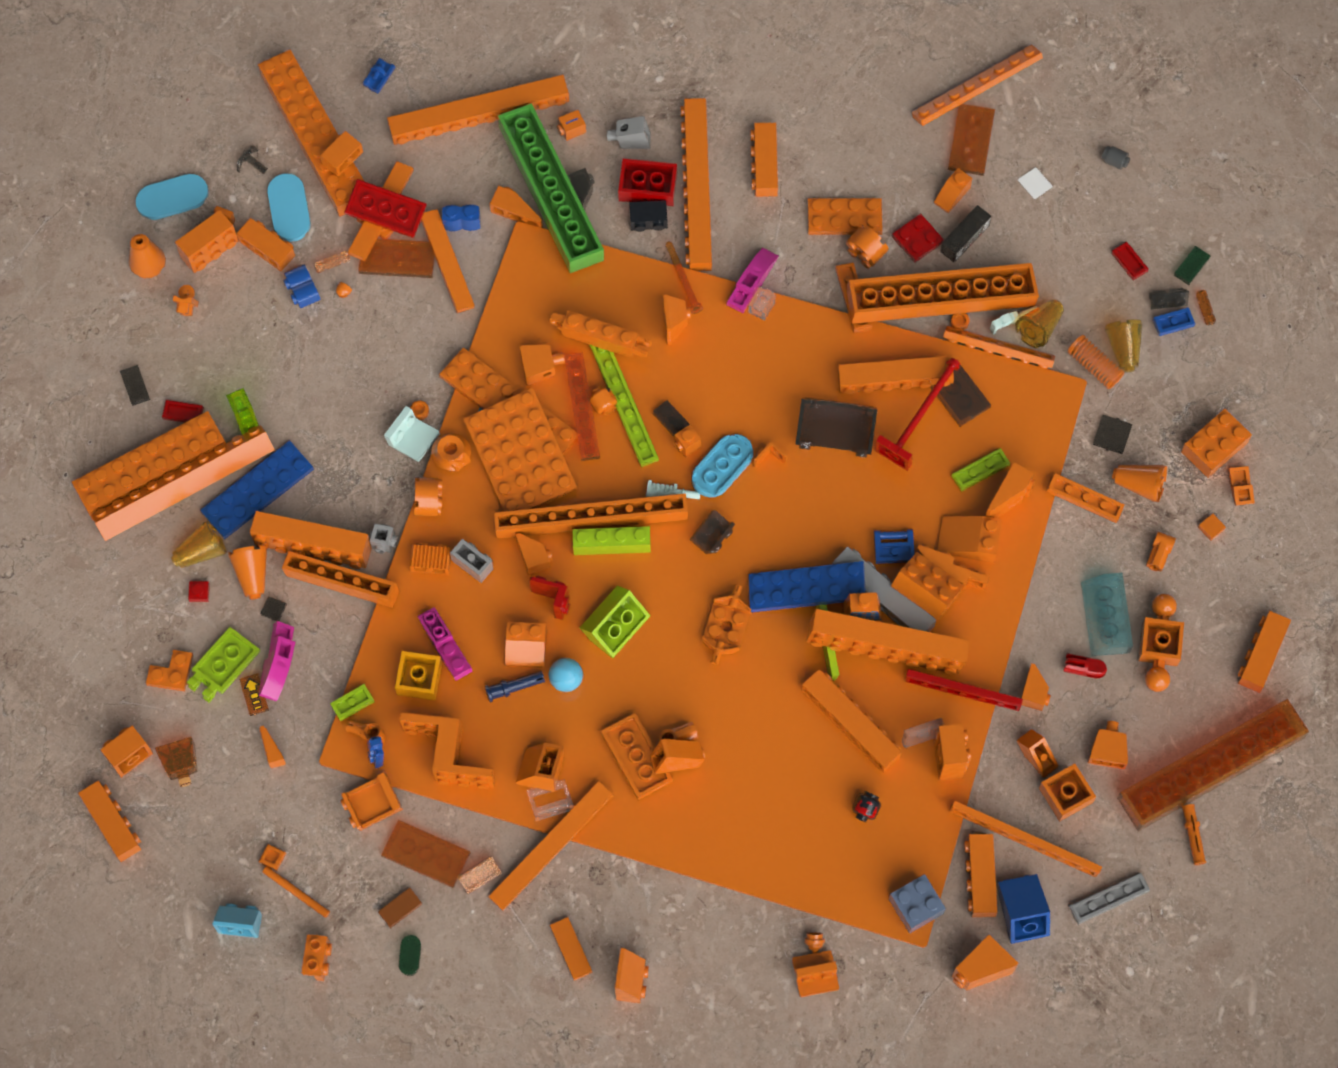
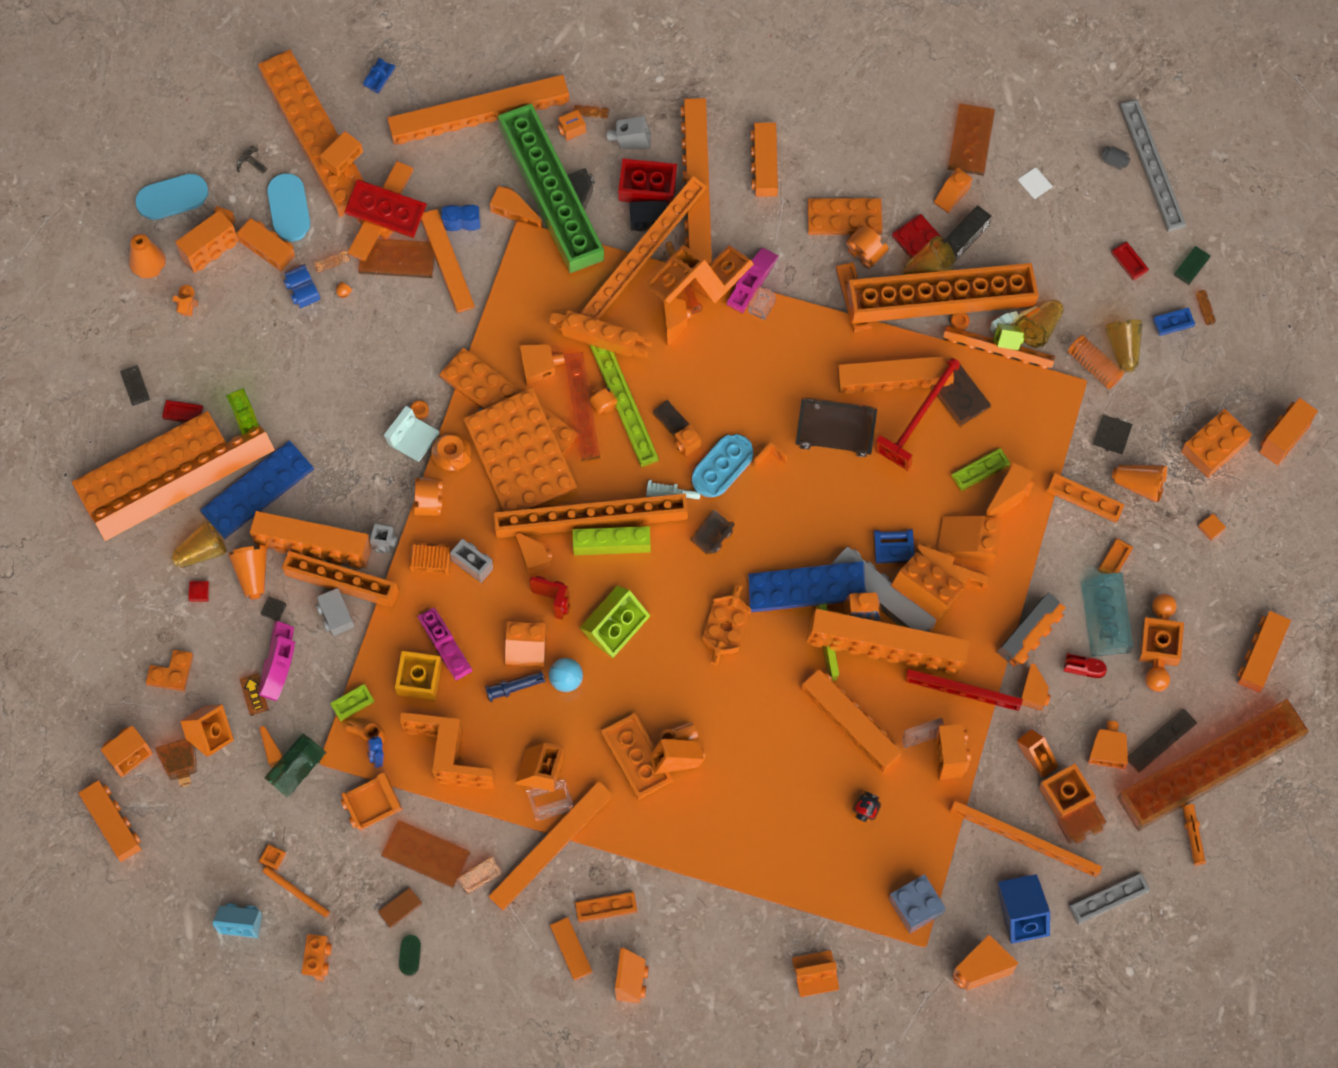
lime tile [187,627,260,703] -> none
orange plate [805,932,825,953] -> none
orange plate [912,44,1043,126] -> none
orange brick [964,834,998,917] -> none
orange piece [1146,531,1176,572] -> none
clear smoke hinge [1149,288,1189,309] -> none
orange slope [1228,466,1255,506] -> none
none -> orange slope [180,704,234,757]
none -> clear green brick [264,733,327,798]
none -> light grey brick [315,588,355,636]
none -> clear orange axle [573,105,609,119]
none -> orange tile [575,892,638,923]
none -> orange plate [580,176,708,320]
none -> orange bracket [644,245,753,304]
none -> clear yellow cone [903,236,956,275]
none -> lime brick [993,323,1024,350]
none -> piece [996,592,1066,667]
none -> clear orange brick [1058,801,1106,844]
none -> orange tile [1098,538,1134,580]
none -> light grey tile [1120,99,1186,232]
none -> clear smoke tile [1128,709,1197,773]
none -> orange brick [1259,398,1318,466]

